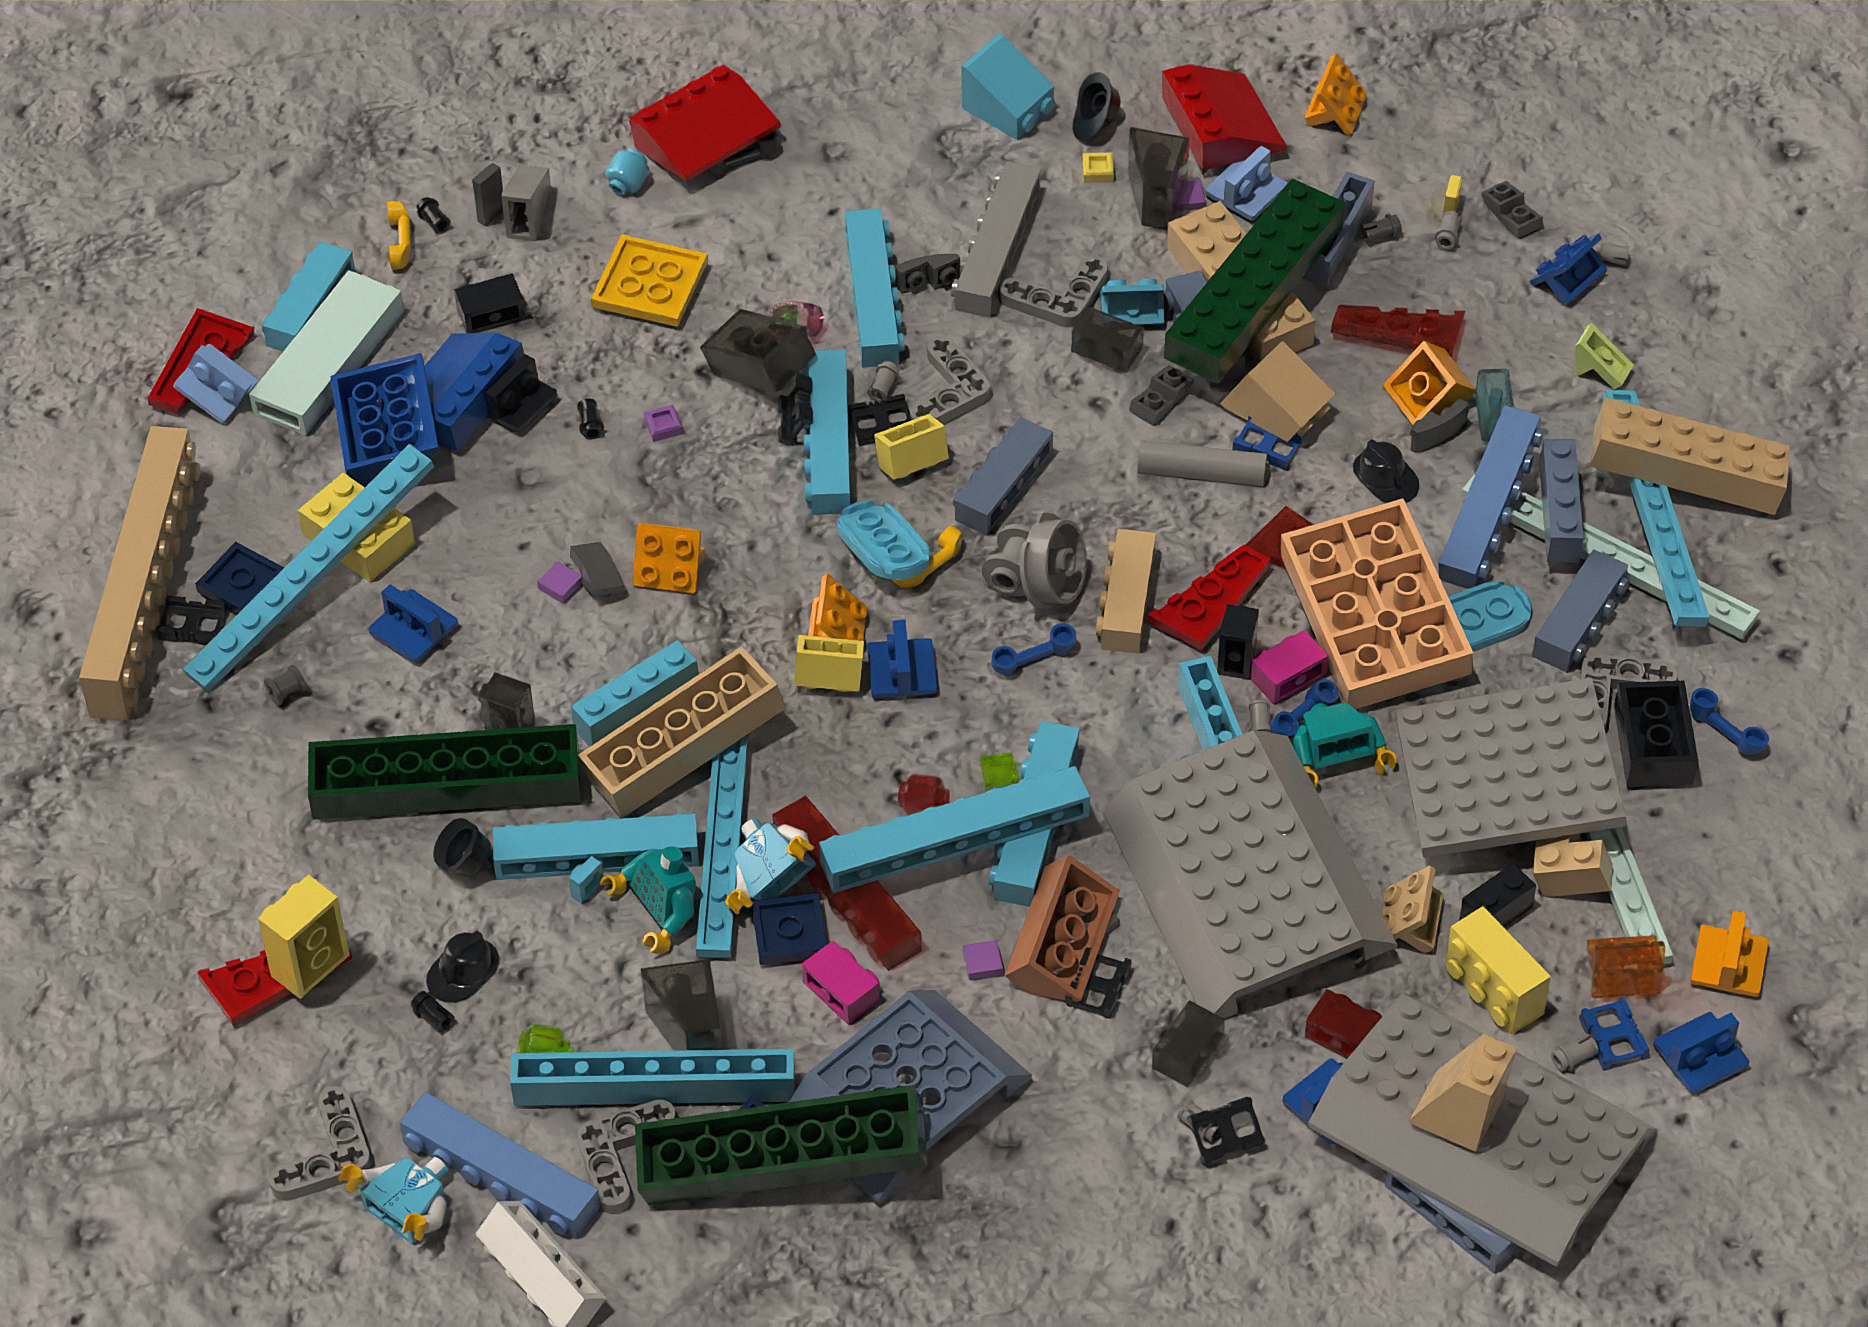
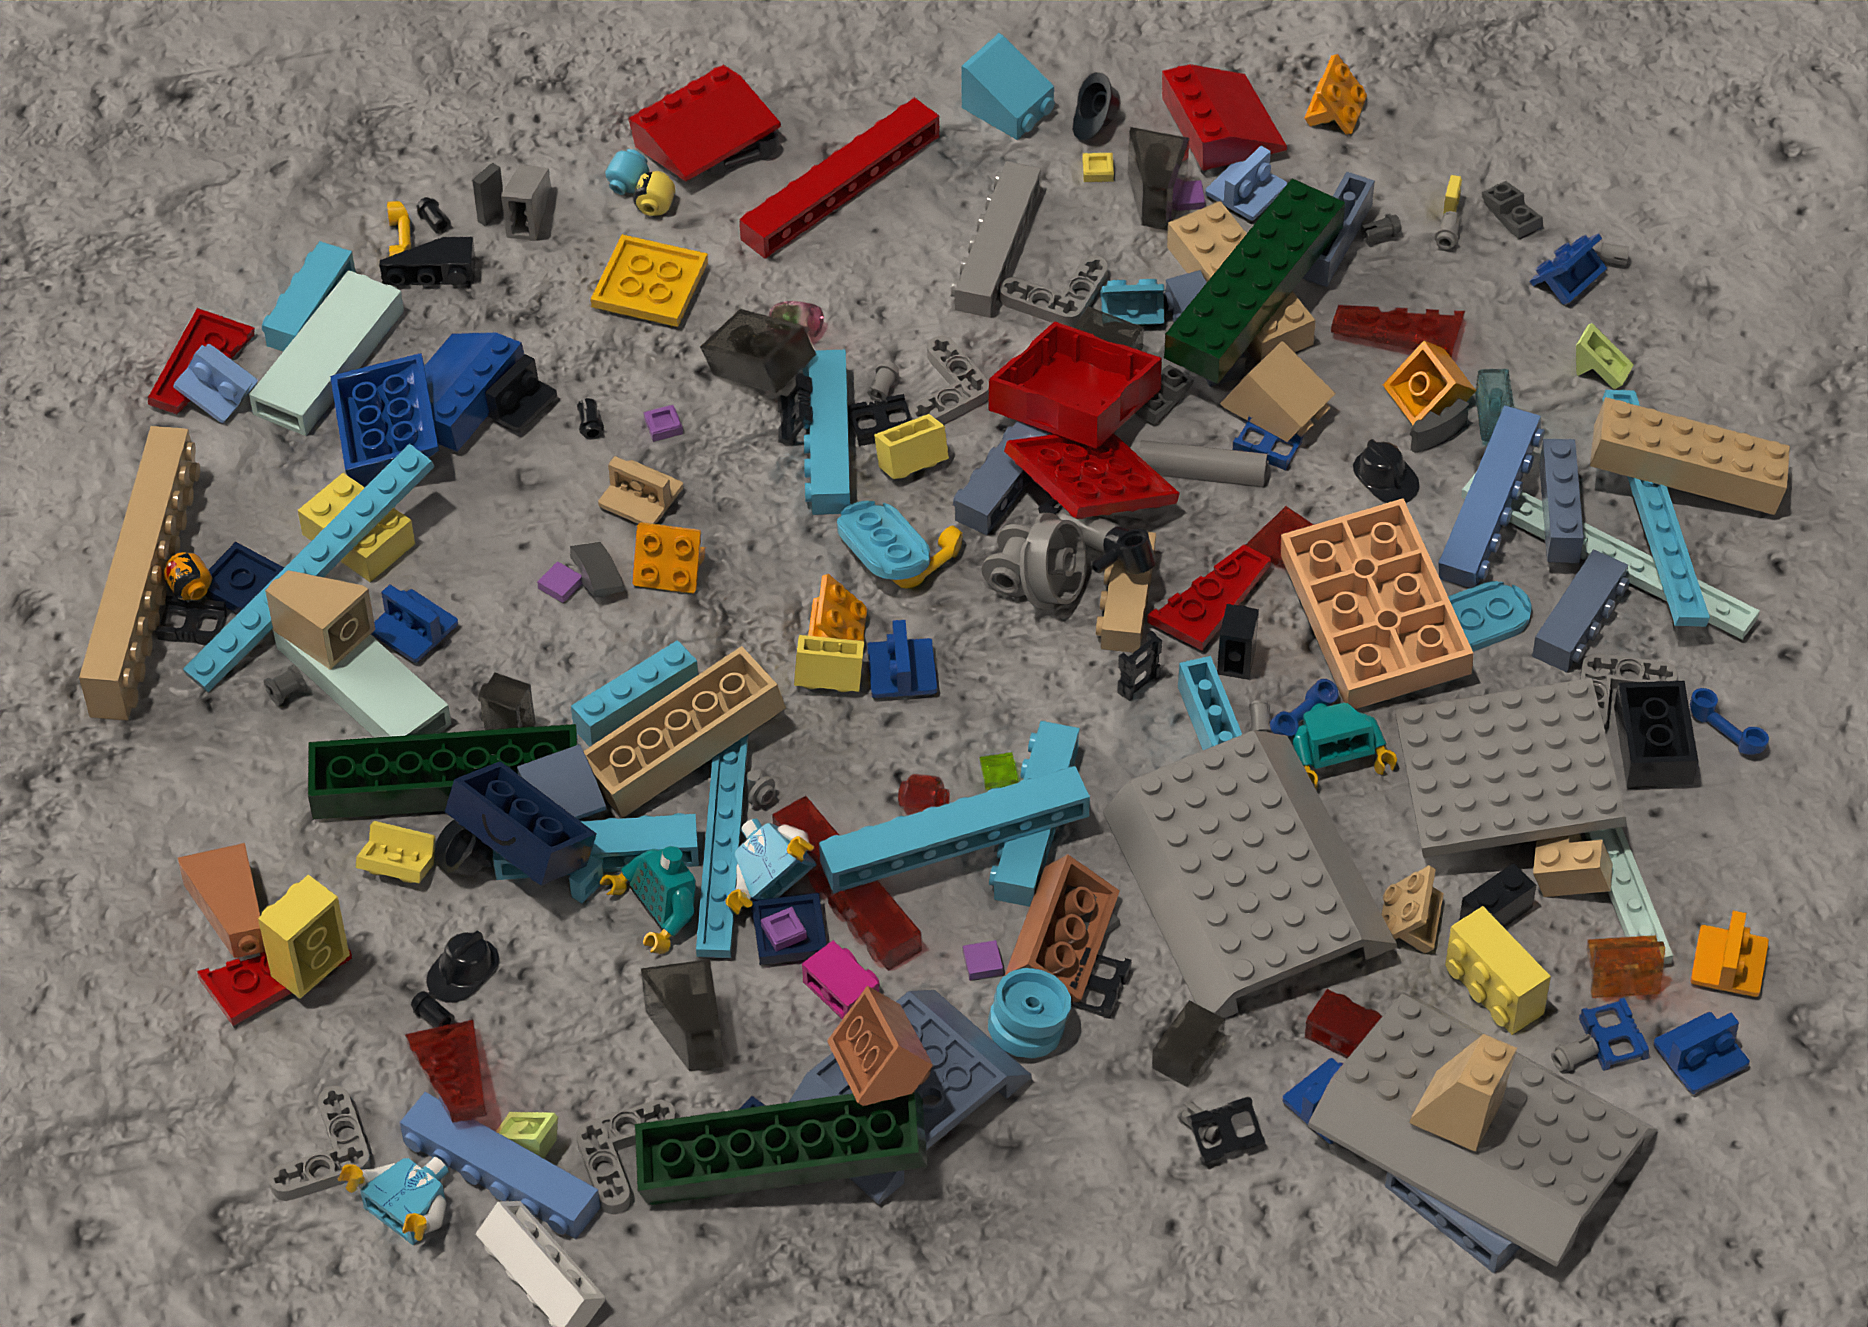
black brick [454,273,526,333] -> none
medium azure brick [510,1049,795,1106] -> none
clear neon green head [517,1024,570,1053] -> none
medium azure brick [845,208,904,368] -> none
dark grey slope [895,254,960,294] -> none
blue bar [991,623,1076,676] -> none
dark pink brick [1250,630,1328,705] -> none
none -> light orange head [163,552,212,600]
none -> nougat slope [178,843,265,958]
none -> tan slope [265,570,376,670]
none -> light aqua brick [273,631,452,738]
none -> light yellow bracket [356,821,436,883]
none -> black slope [379,237,476,286]
none -> clear red wing [405,1020,487,1123]
none -> dark blue brick [445,761,597,886]
none -> yellowish green slope [496,1112,558,1159]
none -> sand blue slope [517,744,606,820]
none -> tan bracket [598,456,683,524]
none -> light yellow head [633,171,675,216]
none -> red brick [739,97,940,259]
none -> light grey plate [747,770,776,807]
none -> medium lavender tile [761,907,807,952]
none -> nougat slope [827,986,933,1106]
none -> medium azure wheel [988,968,1071,1058]
none -> red tile [989,321,1162,449]
none -> red plate [1004,433,1180,519]
none -> black piece [1038,498,1156,574]
none -> black piece [1117,630,1162,701]

